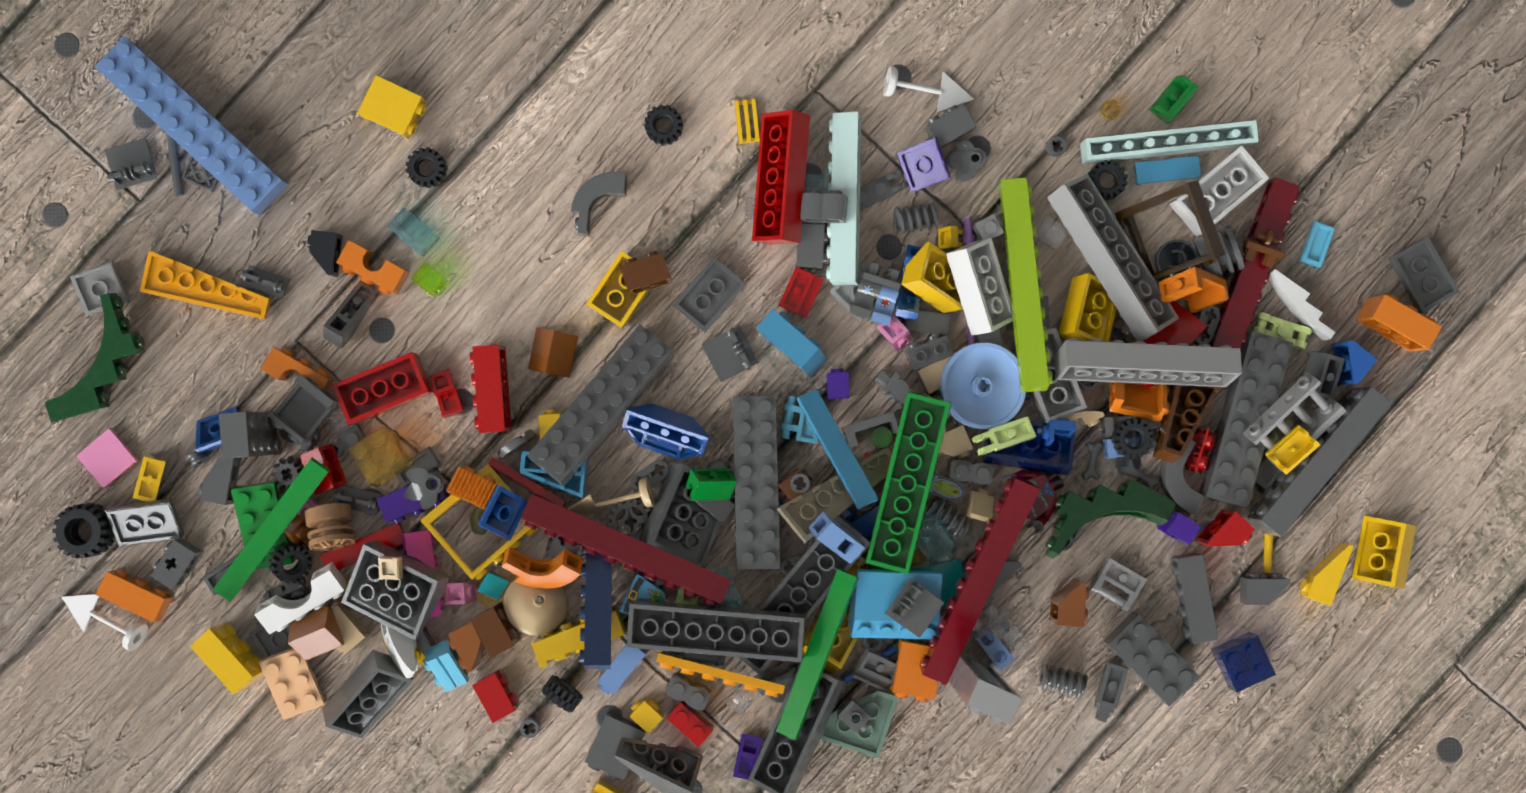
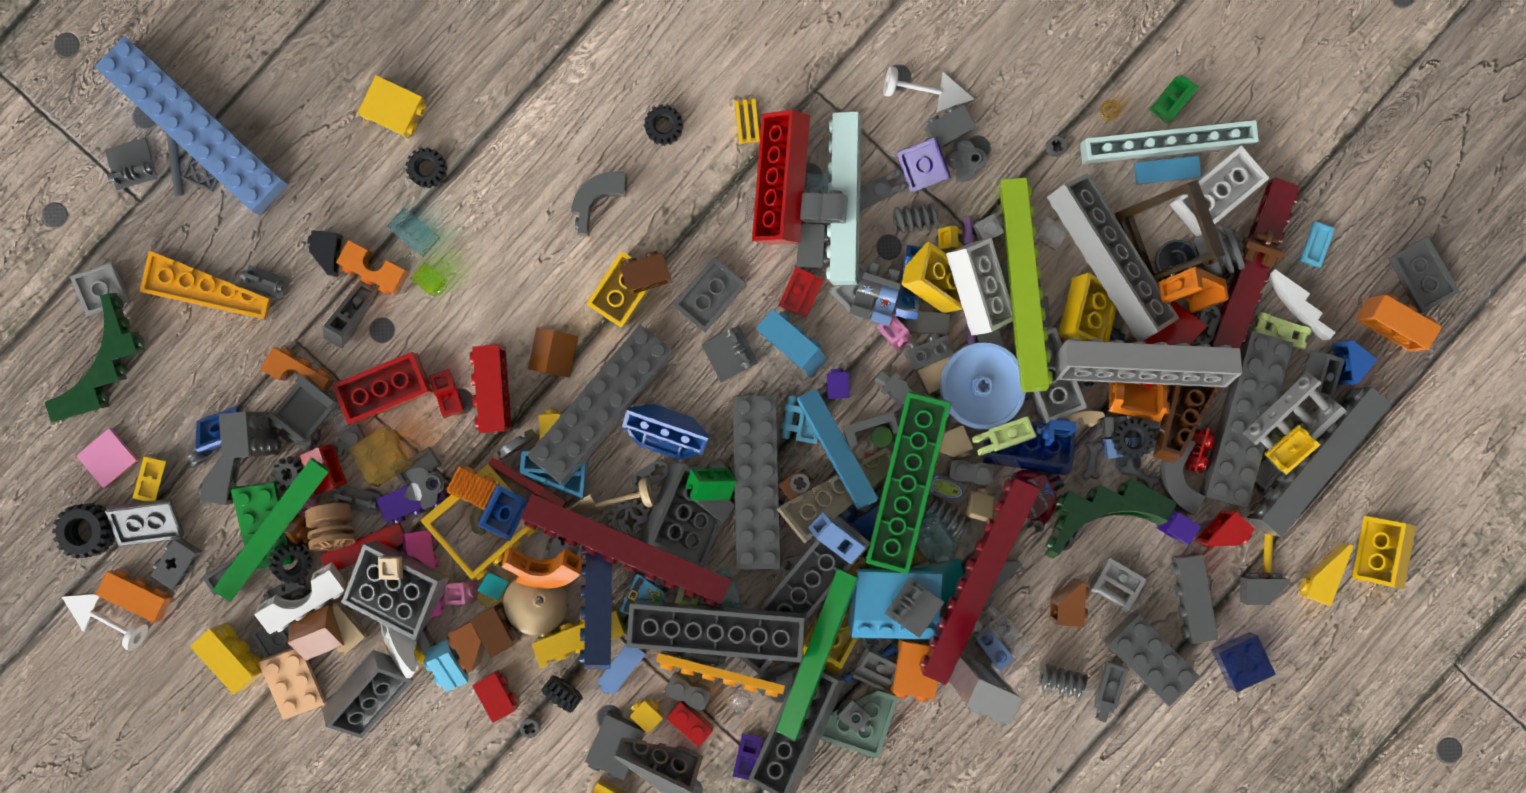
black tyre [1088,160,1128,201] -> none

